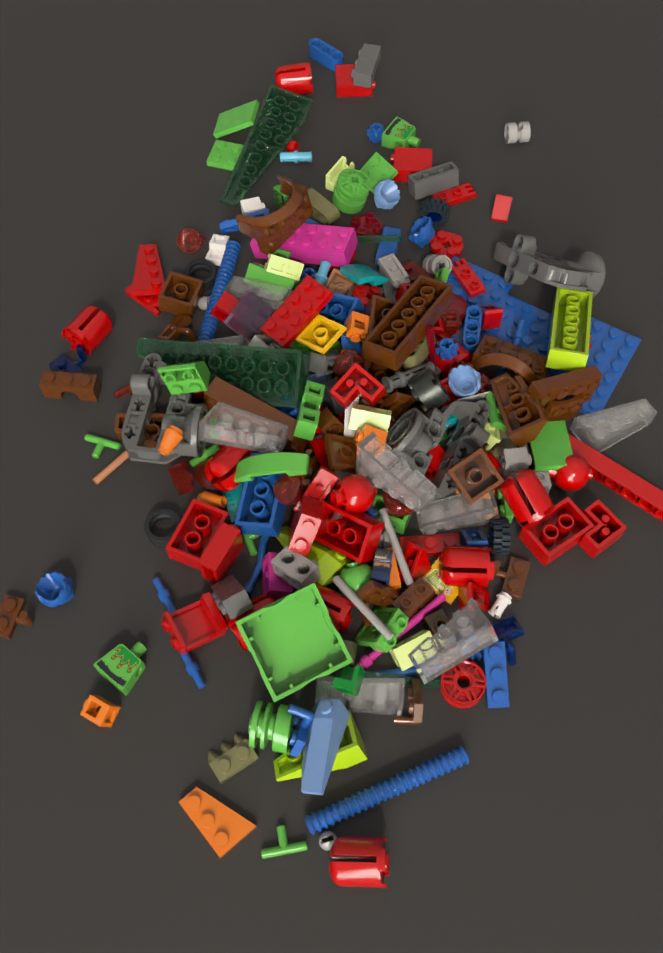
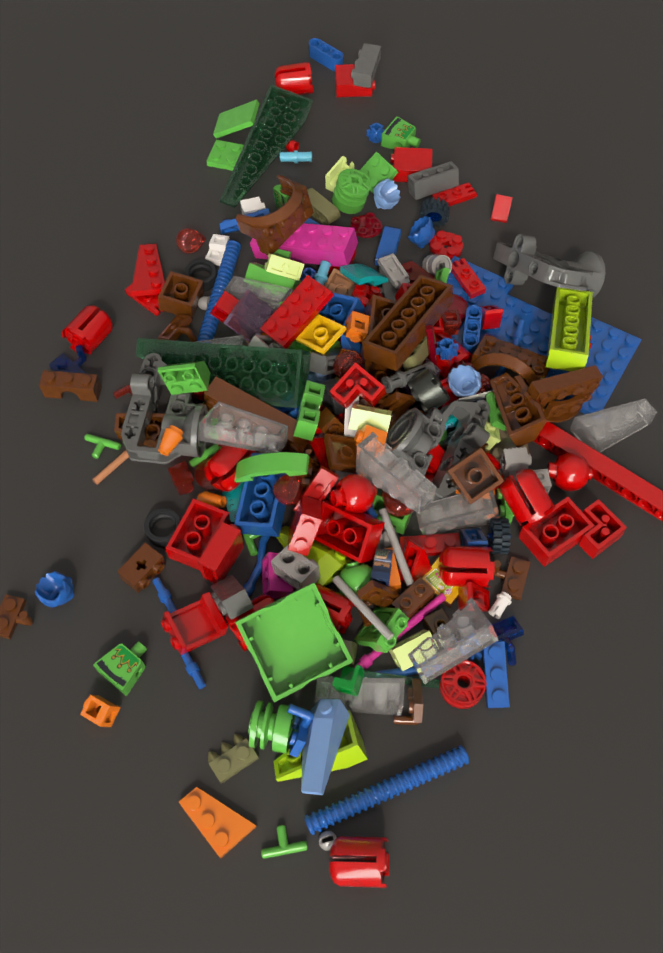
clear green bar [357,235,402,242] -> none
light grey wheel [504,121,531,144] -> none
bright green tile [529,420,573,471] -> none
none -> reddish brown brick [117,543,166,593]

